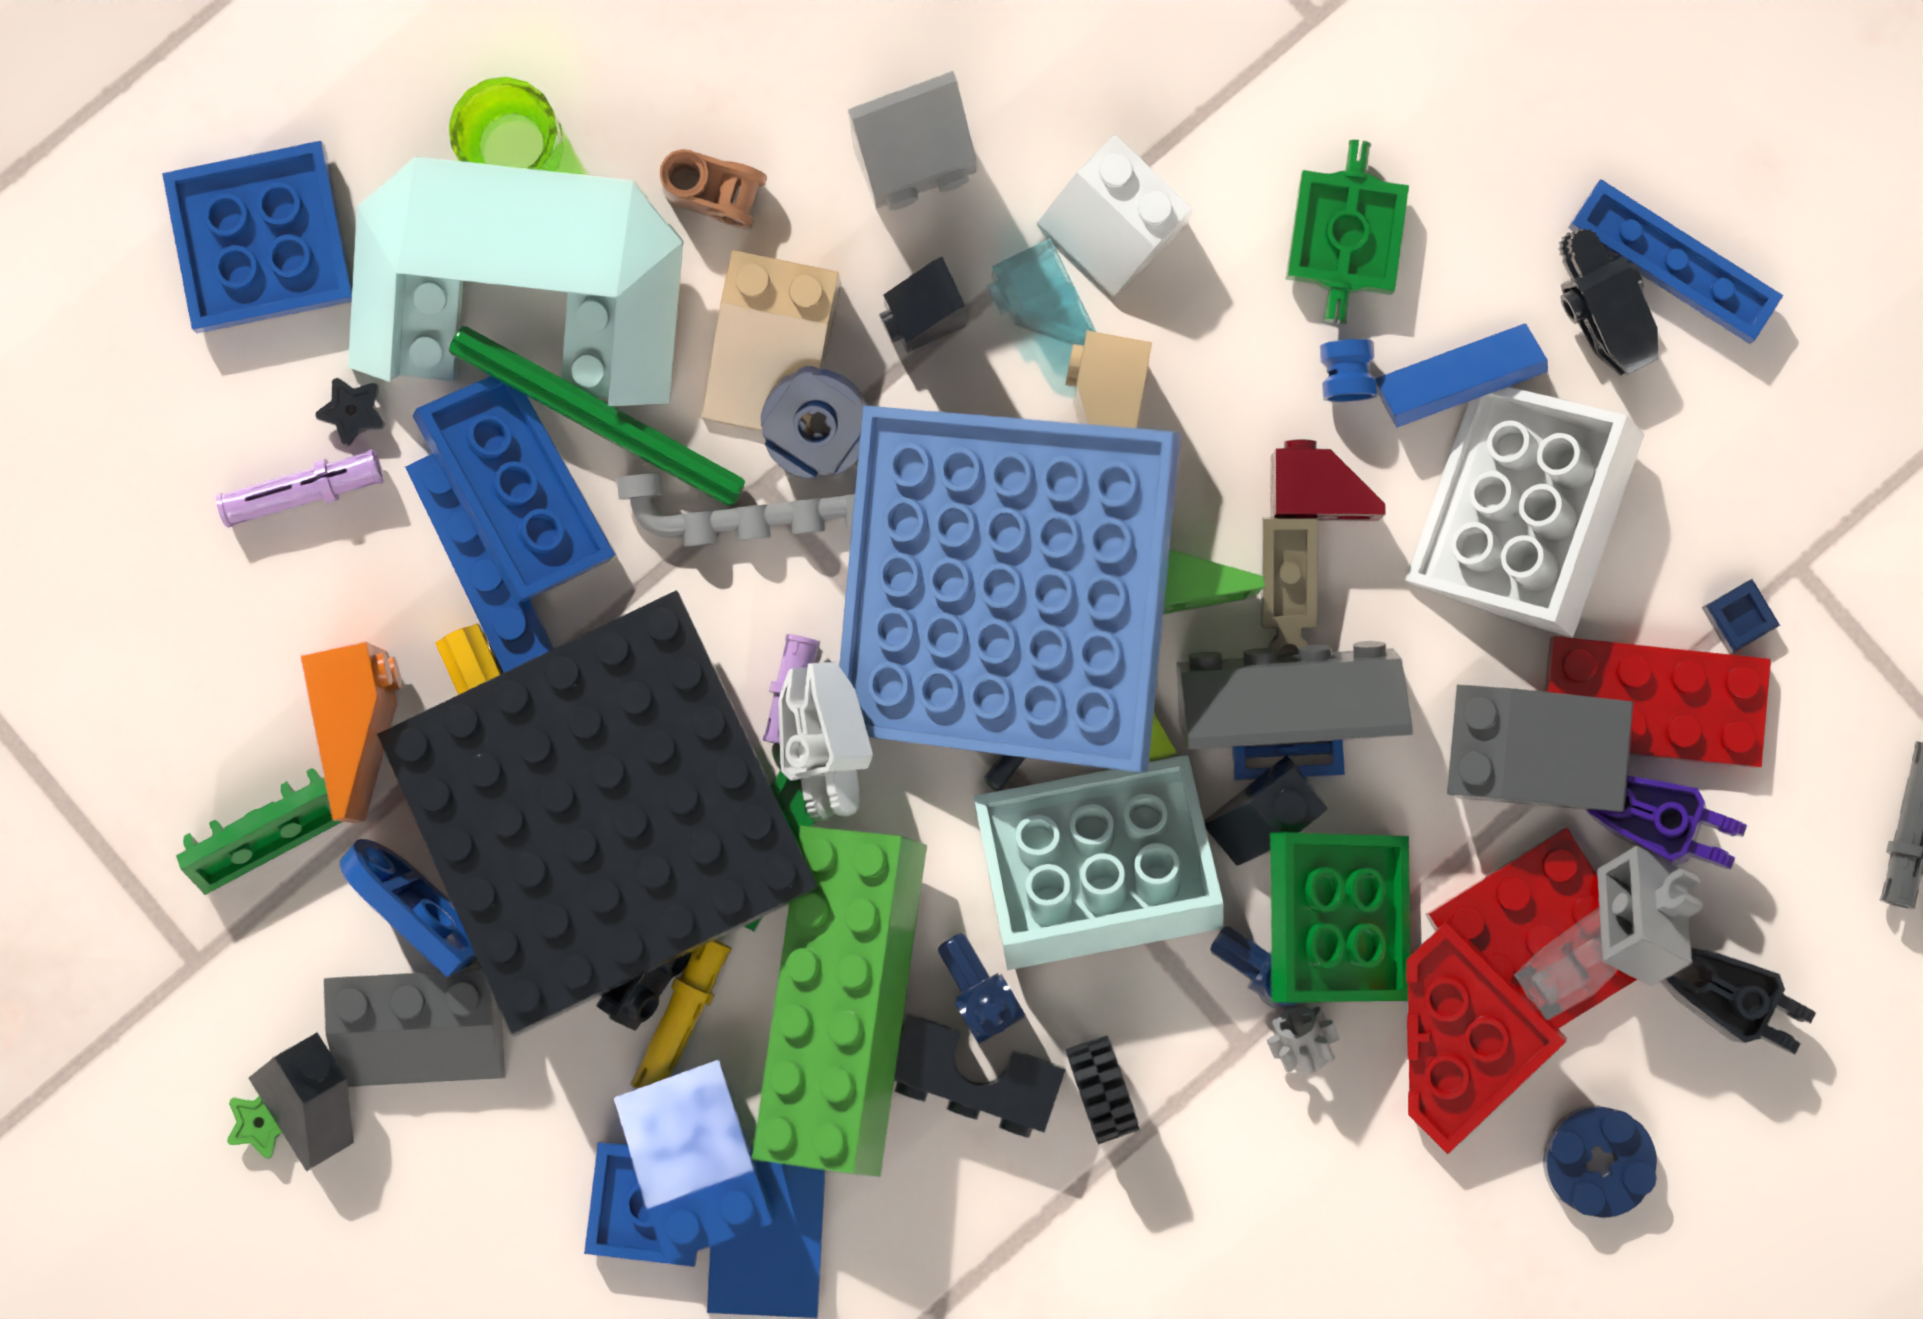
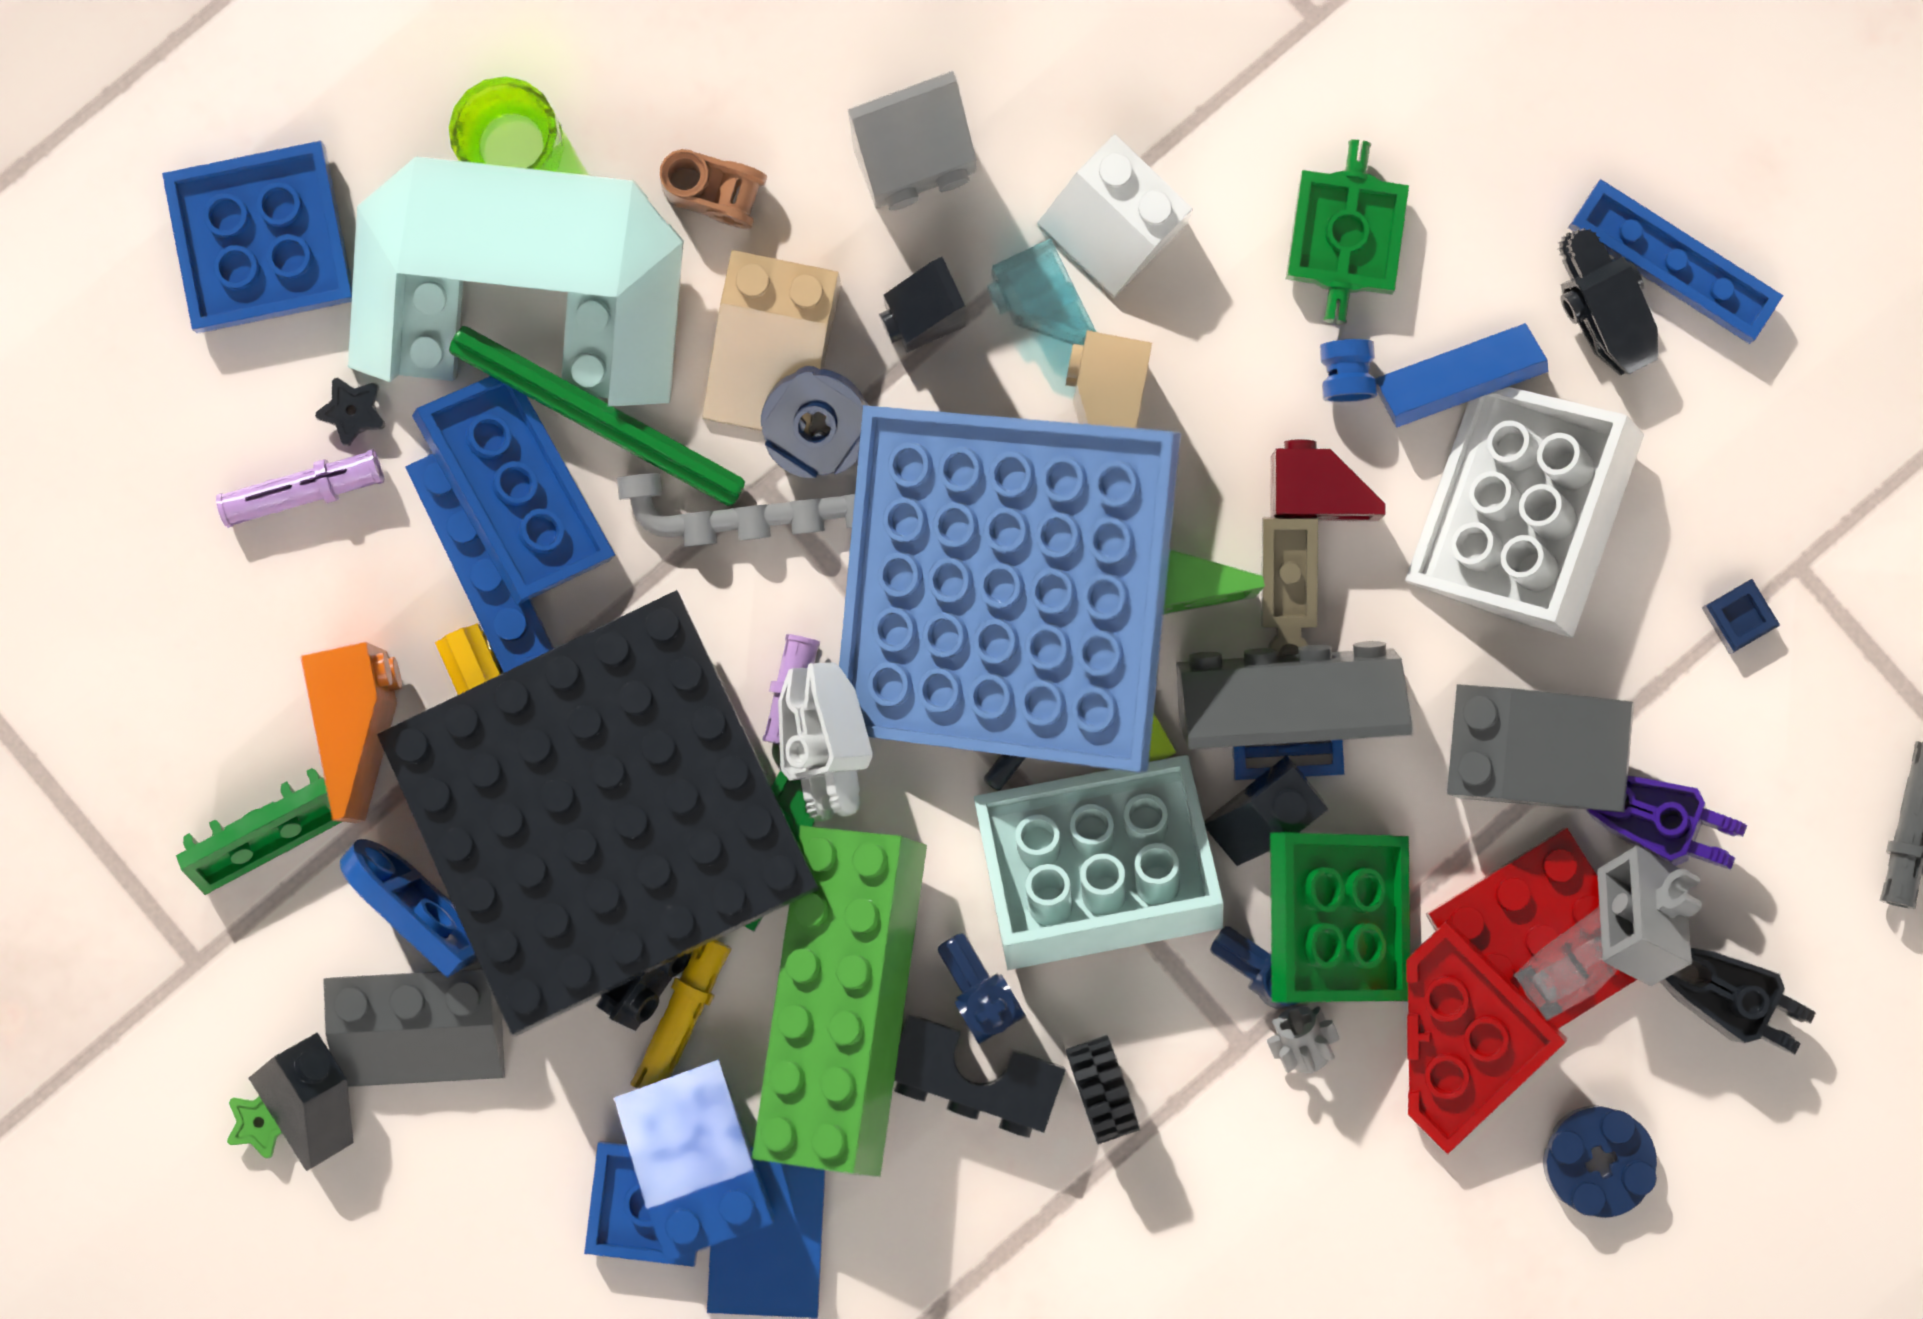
red plate [1545,636,1771,768] -> none

